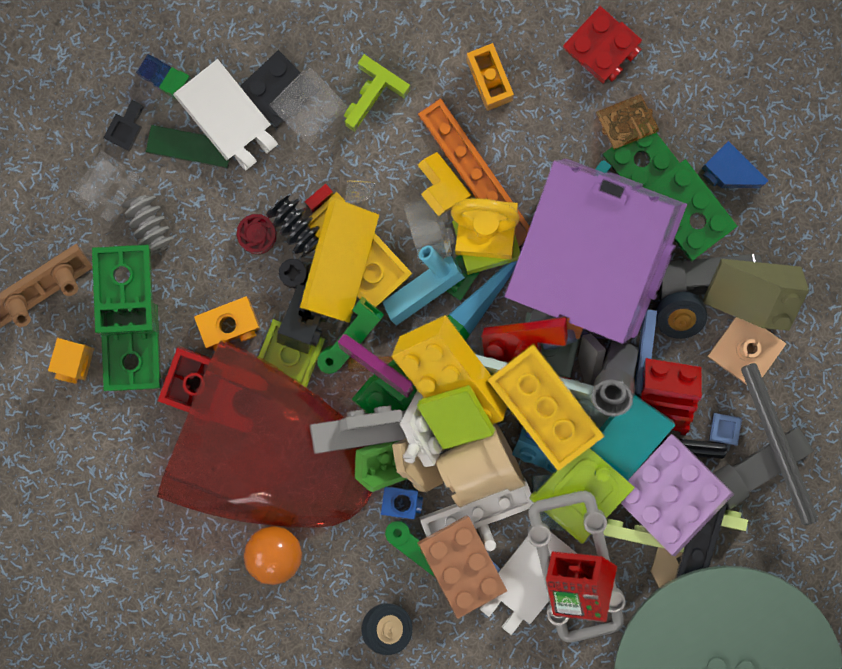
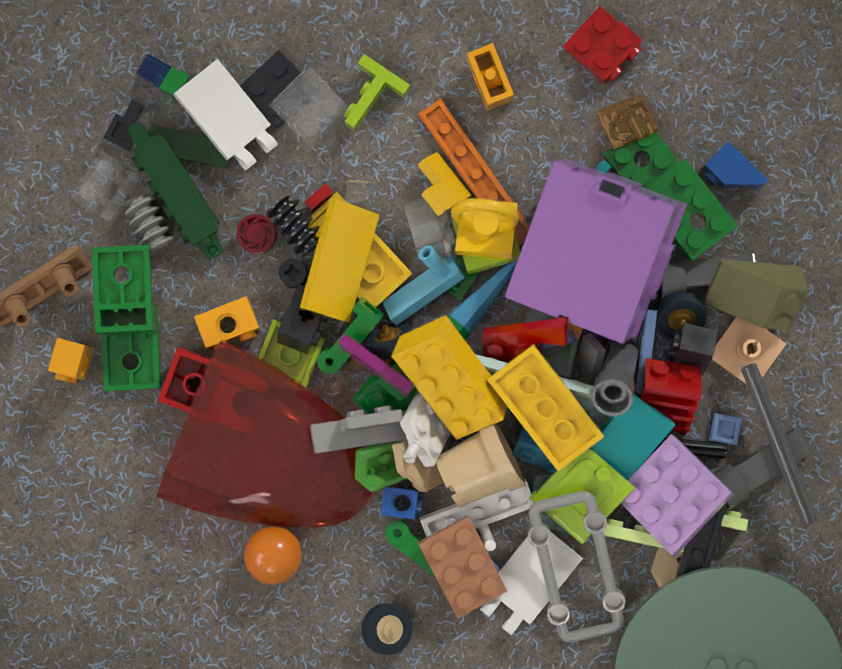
lime tile [417,385,495,449] -> none
red slope [546,551,617,622] -> none
none -> dark green hinge [128,122,224,260]
none -> black wheel [365,322,413,359]
none -> black brick [666,323,718,376]

